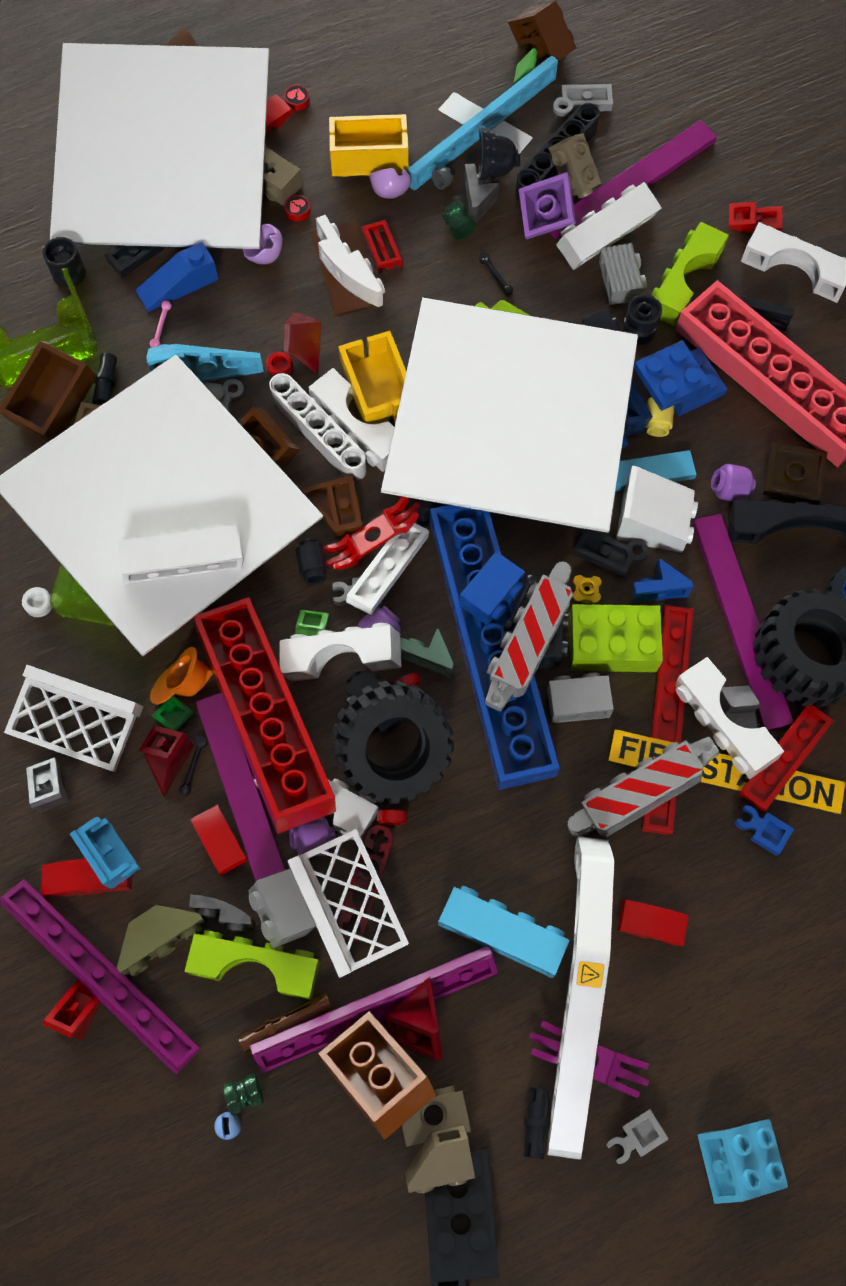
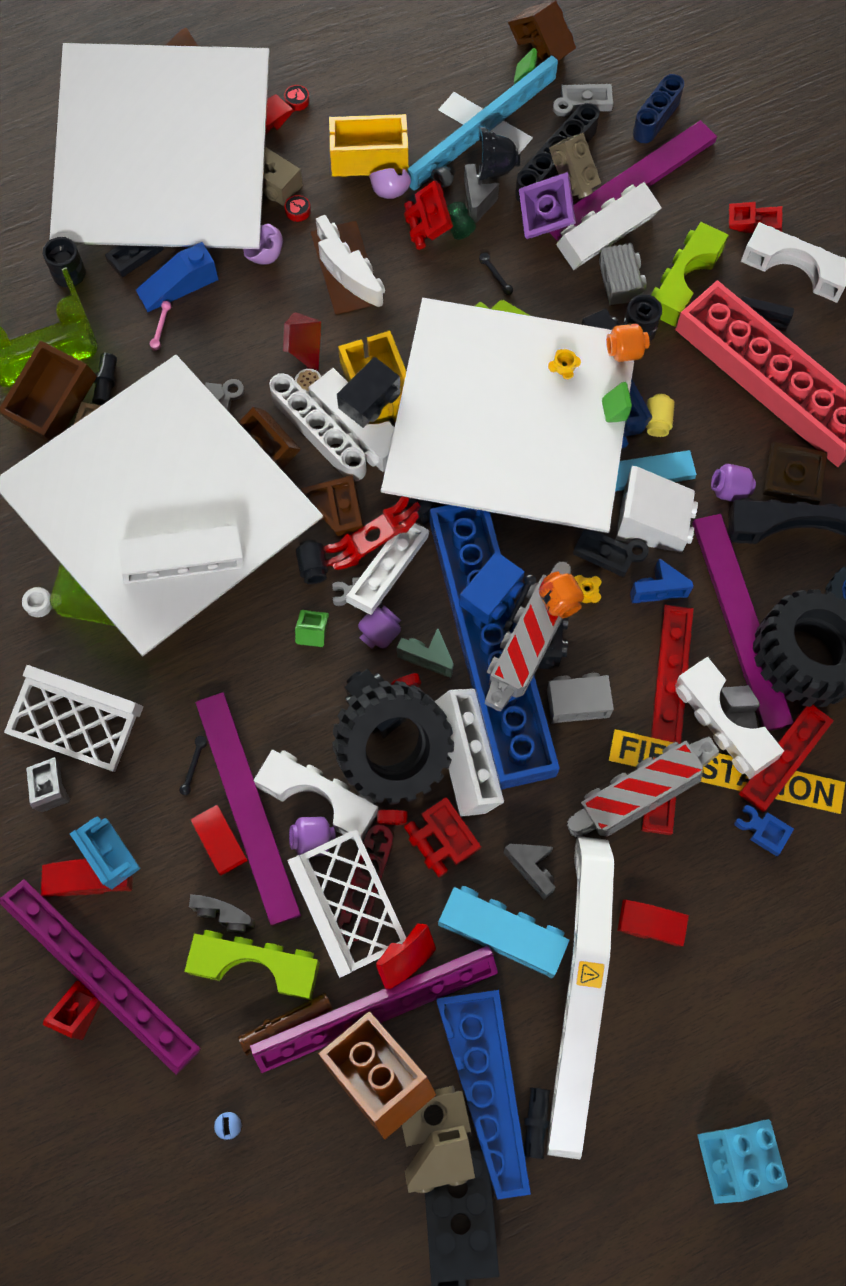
olive slope [117,905,207,976] -> none
dark red slope [139,725,194,798] -> none
medium azure wedge [147,344,264,383] -> none
orange piece [150,647,213,705] -> none
green tile [152,695,195,731] -> none
red brick [194,597,336,834] -> none
clear green wheel [223,1072,264,1116] -> none
light grey brick [248,869,316,948] -> none
red tile [266,352,294,377] -> none
white arch [280,623,401,681] -> none
red tile [361,220,403,273] -> none
dark red slope [385,976,443,1061] -> none
magenta piece [529,1020,649,1098] -> none
lime brick [569,604,663,672] -> none
light grey plate [607,1109,669,1164] -> none
blue bracket [634,340,727,416] -> none
none -> tan tile [295,369,321,396]
none -> black brick [337,357,401,428]
none -> red slope [376,923,436,989]
none -> red plate [404,180,453,250]
none -> red plate [404,797,481,878]
none -> white brick [435,689,504,816]
none -> blue wing [436,990,531,1200]
none -> flat silver slope [504,844,556,900]
none -> orange head [539,571,584,619]
none -> yellow plate [548,349,581,379]
none -> bright green slope [602,382,632,423]
none -> orange head [606,323,650,362]
none -> dark blue beam [633,74,684,143]

